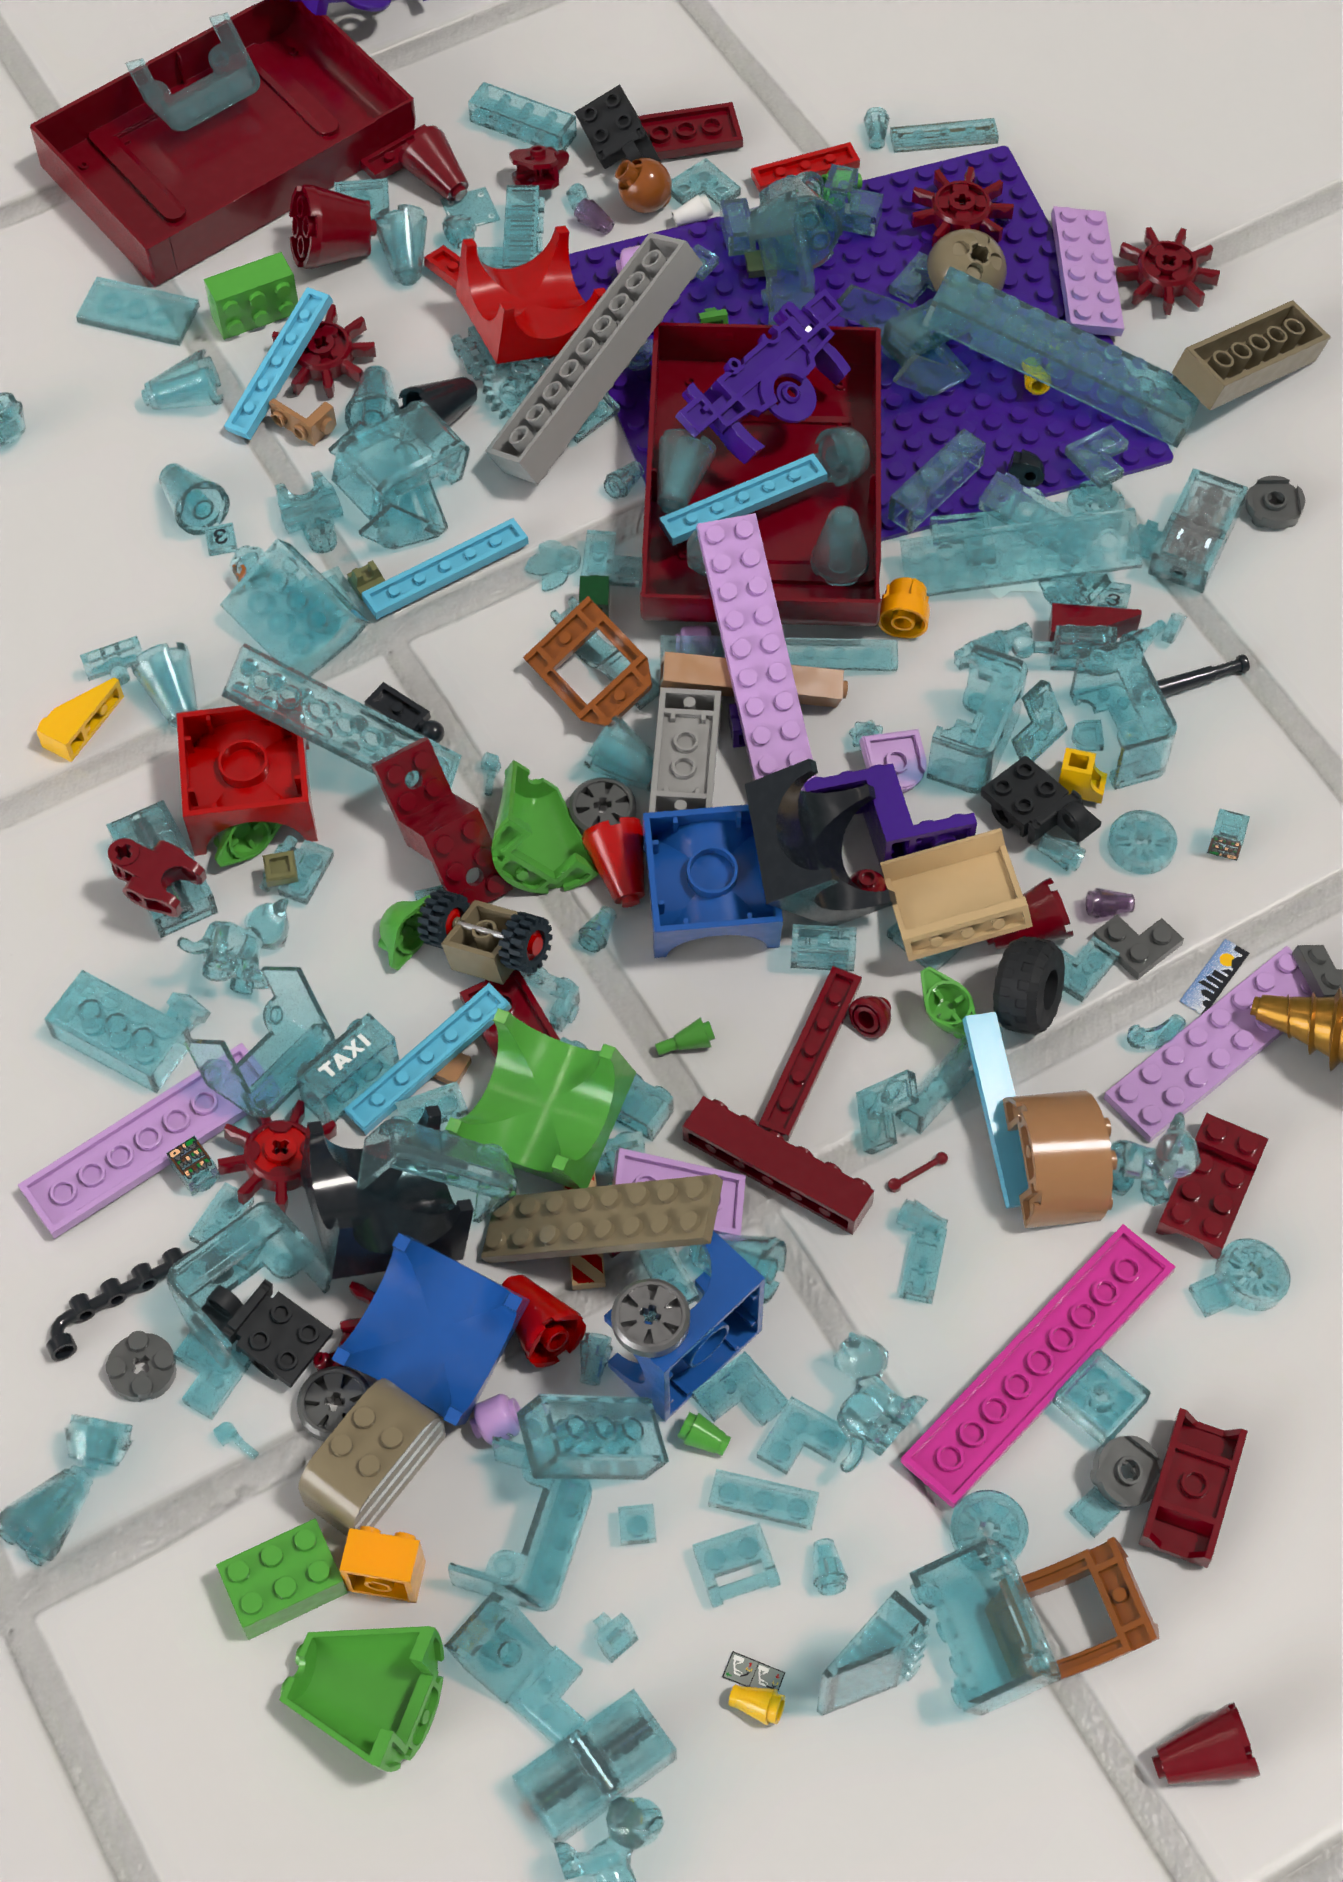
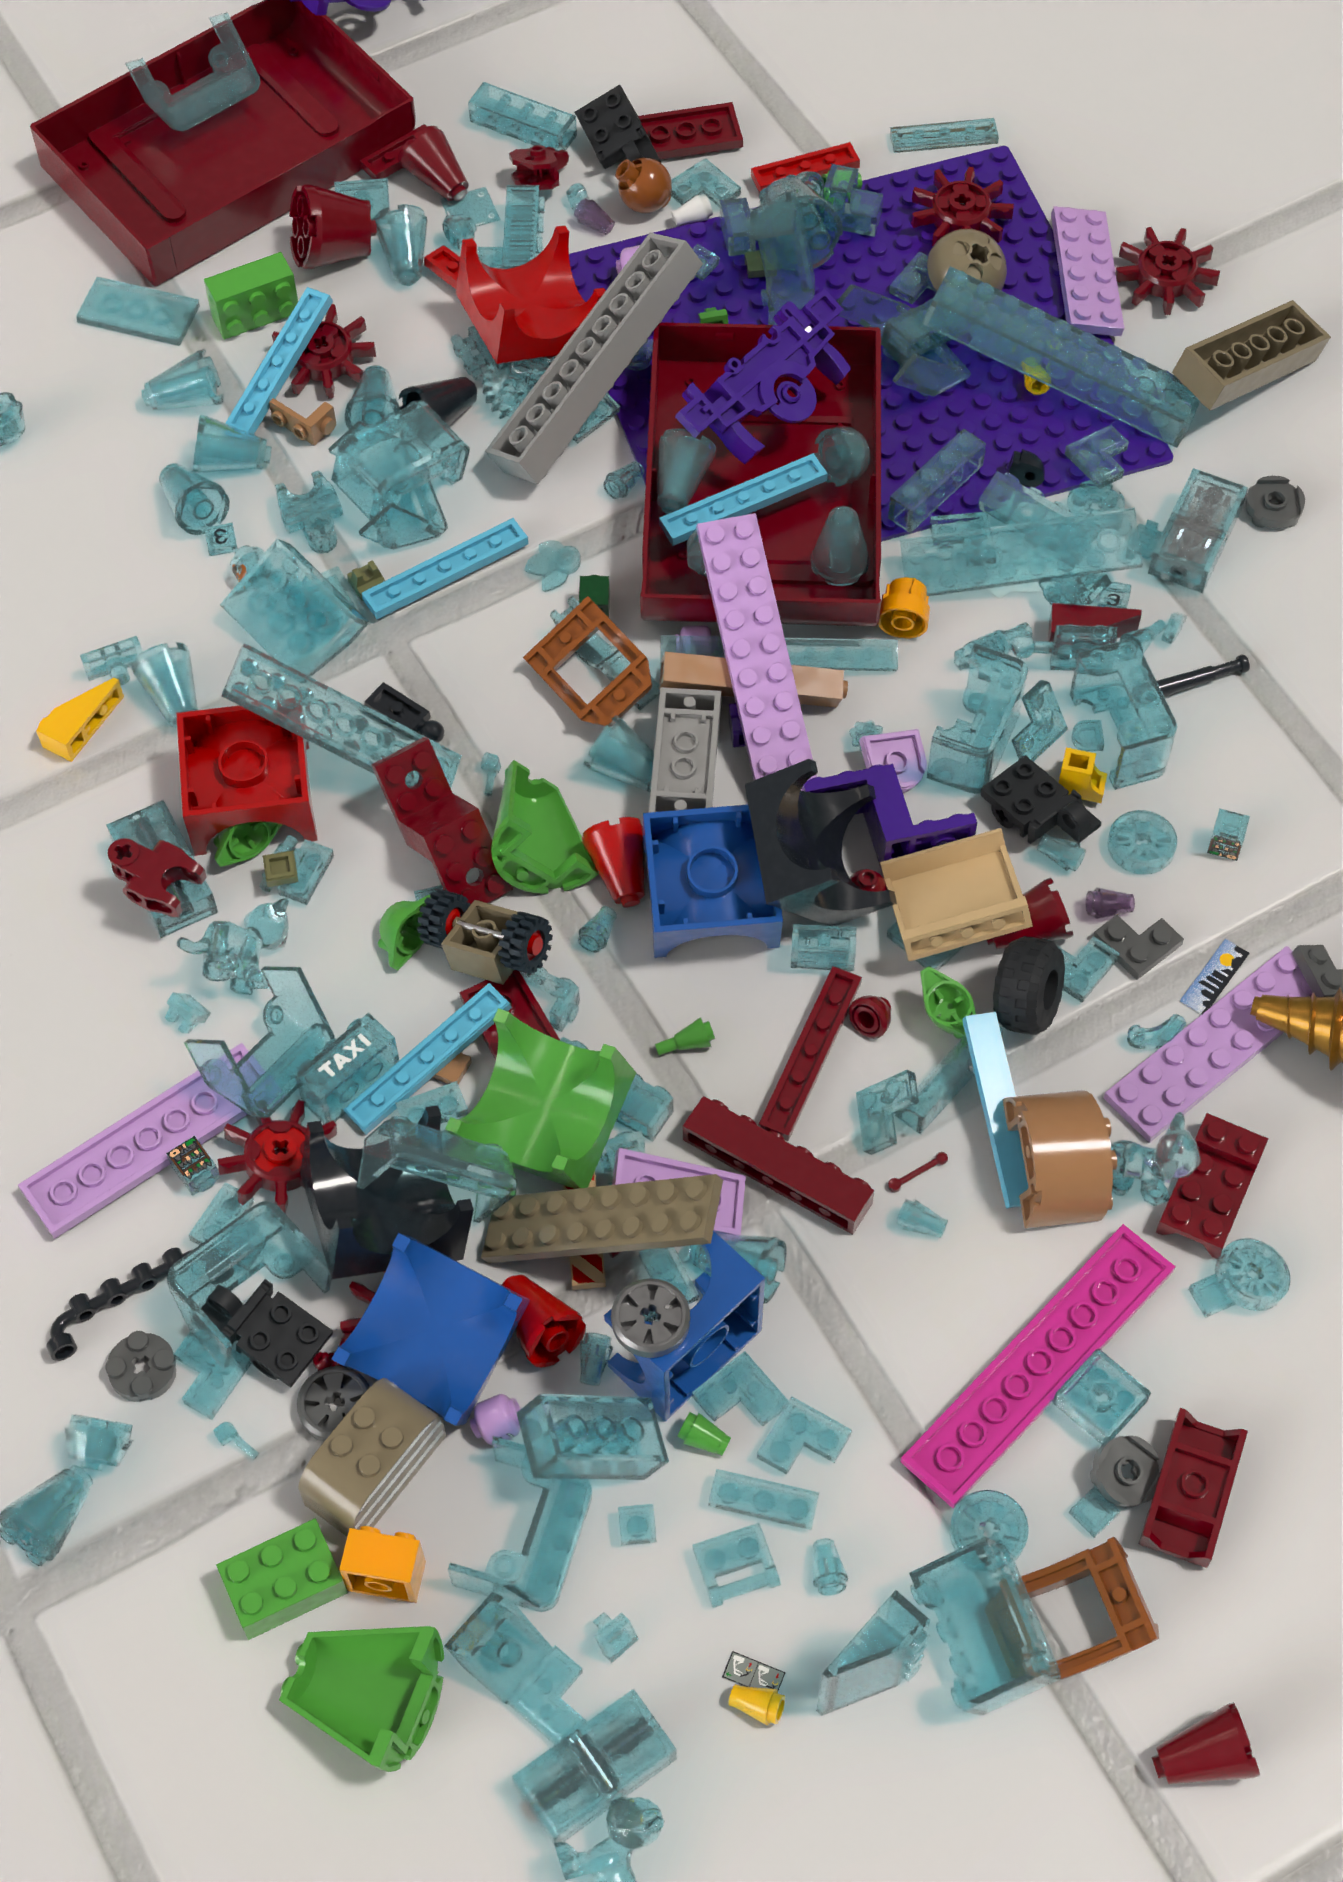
clear light blue brick [44,970,194,1094] -> none
dark grey wheel [569,777,637,835] -> none
clear light blue plate [581,530,642,588] -> none
clear light blue animal [834,1331,928,1473] -> none
clear light blue cone [863,107,890,149] -> none
clear light blue hinge [899,1225,947,1304] -> none
none -> clear light blue cone [193,415,272,473]

